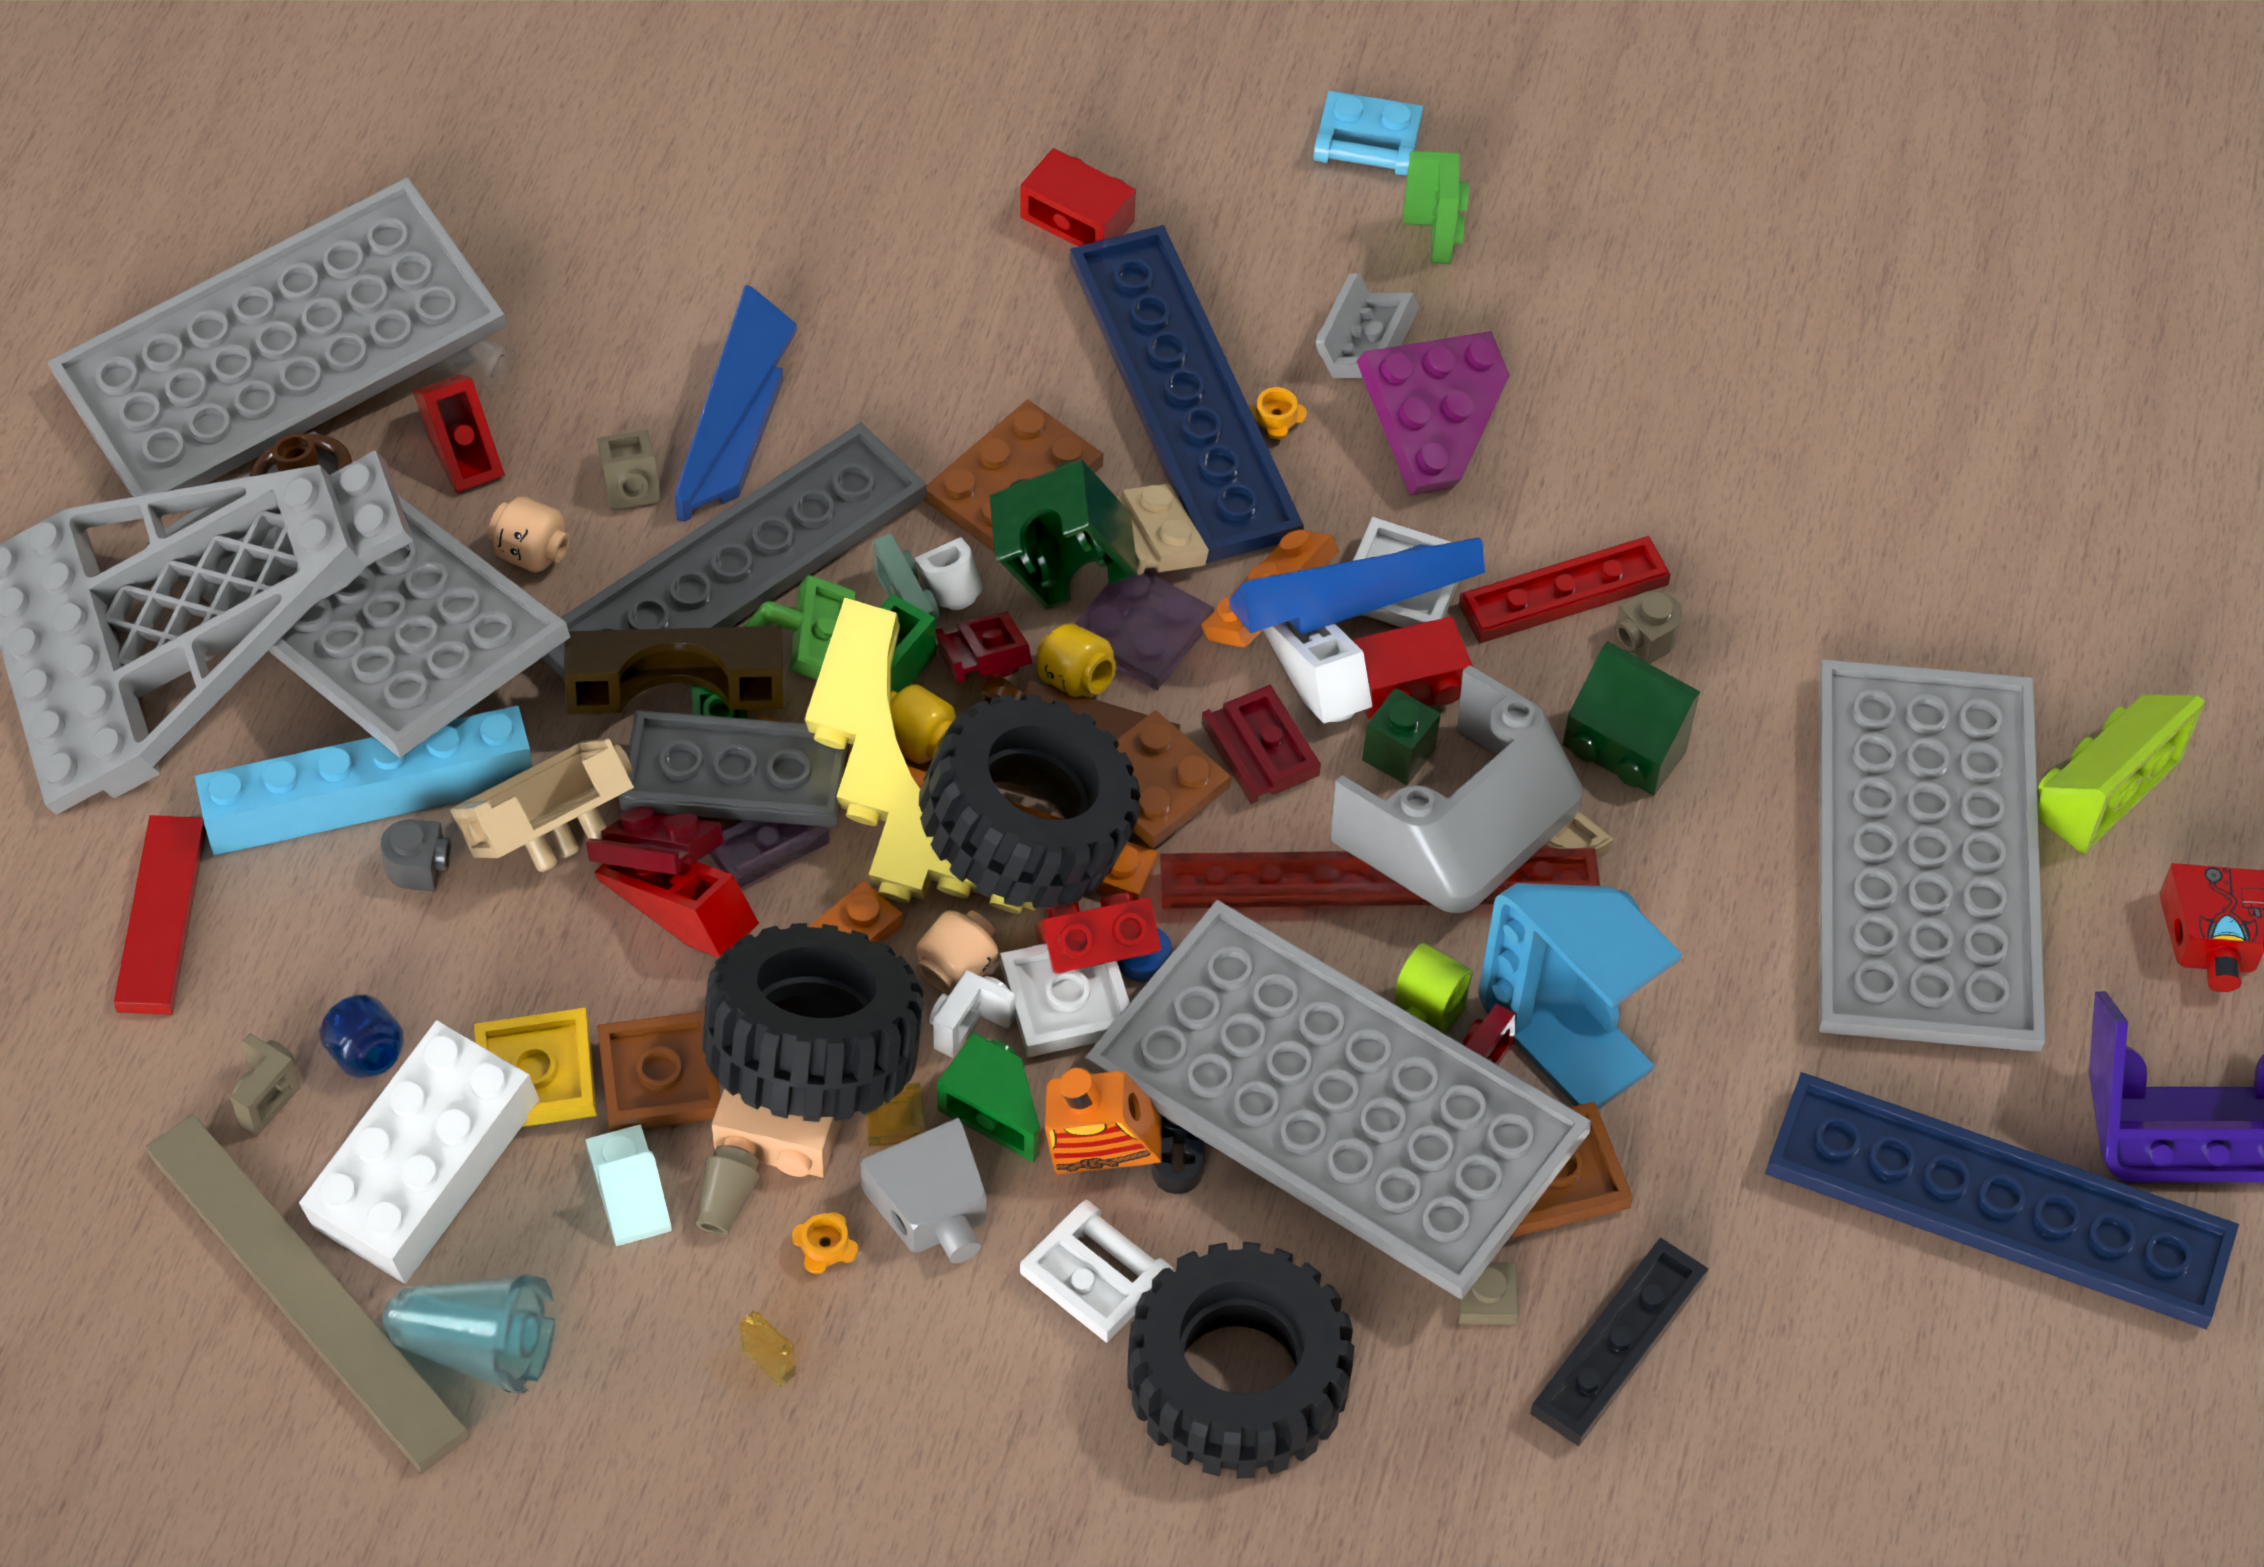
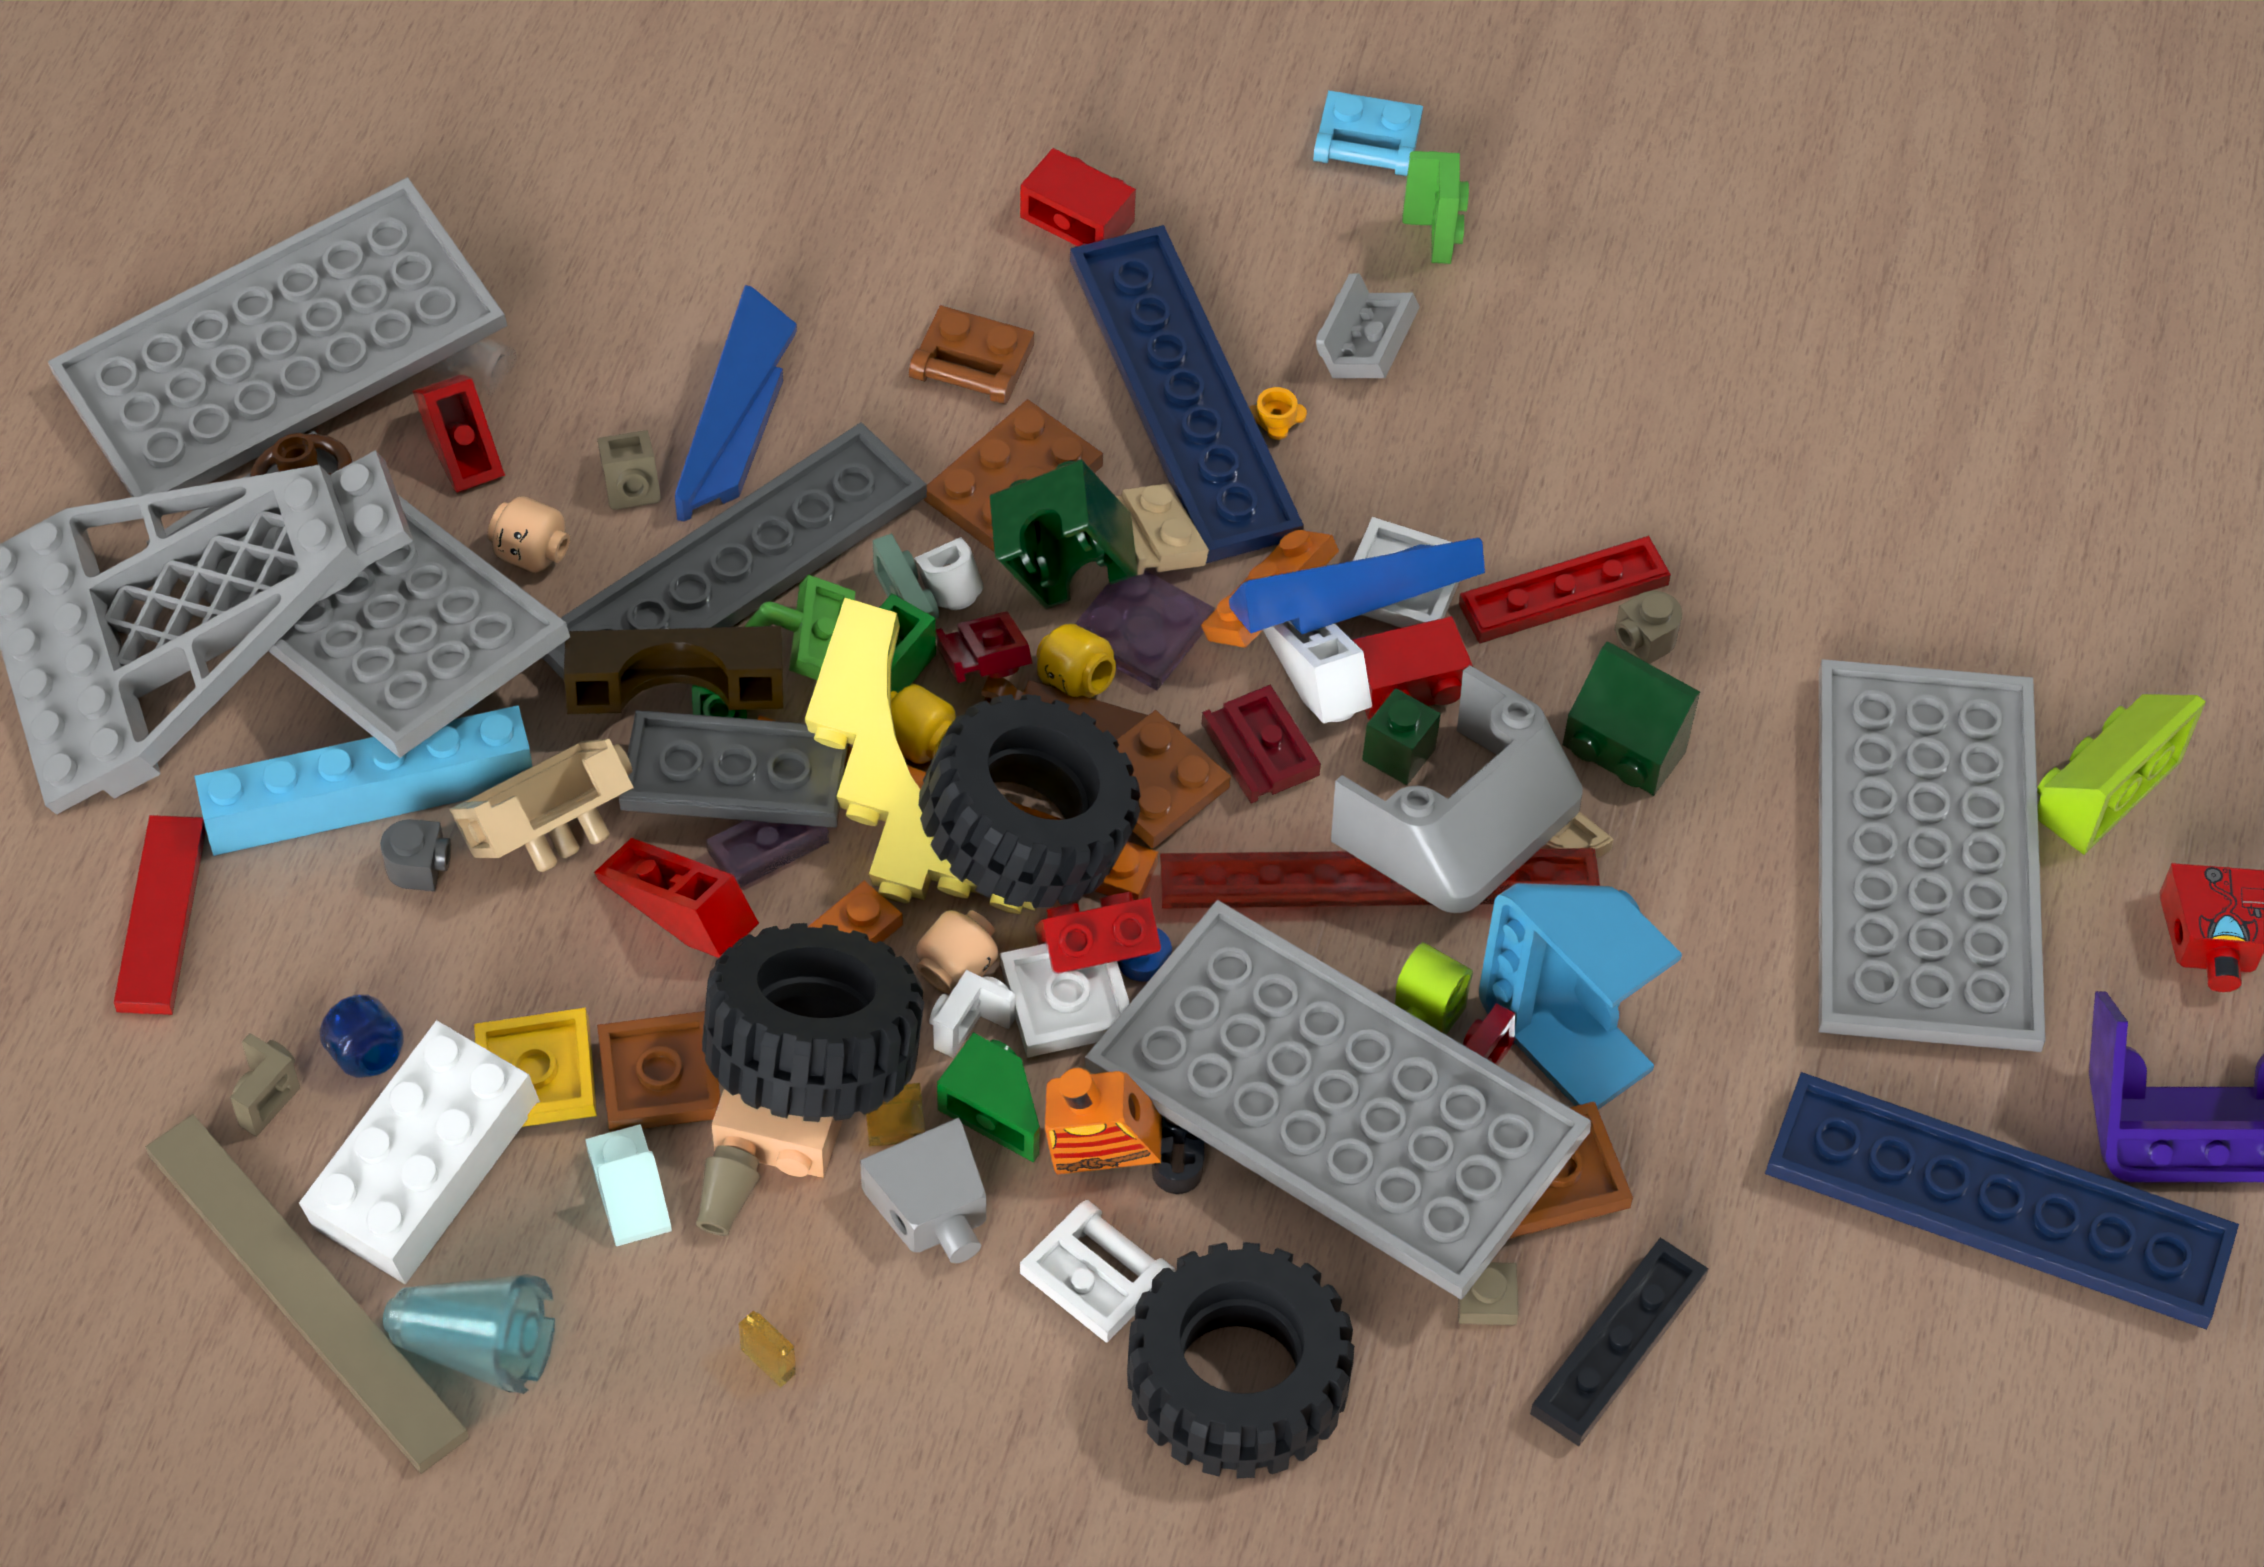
dark red plate [586,807,724,875] -> none
light orange plate [792,1212,858,1274] -> none
magenta plate [1356,331,1509,496] -> none
none -> dark orange plate [909,305,1034,405]

